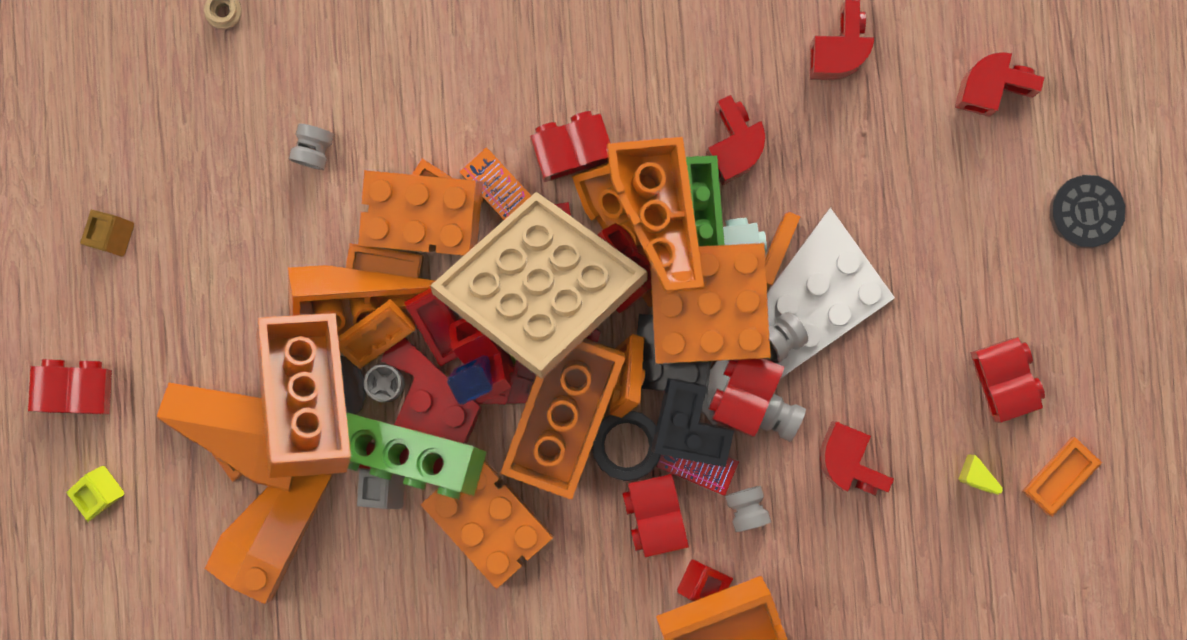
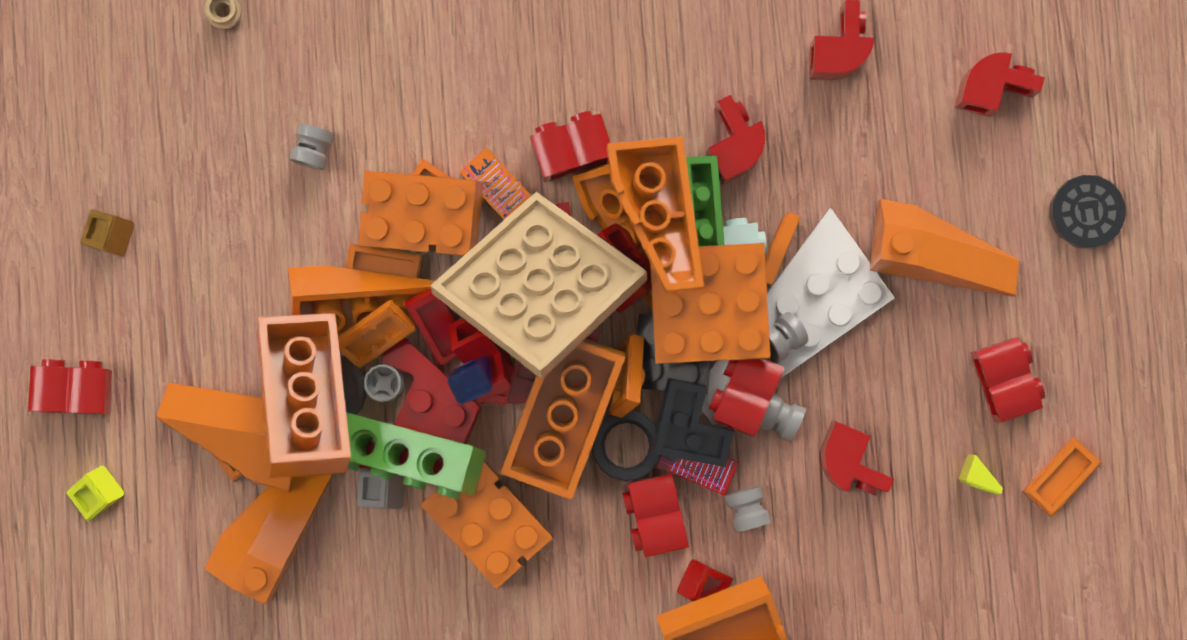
none -> orange wedge [870,199,1019,297]

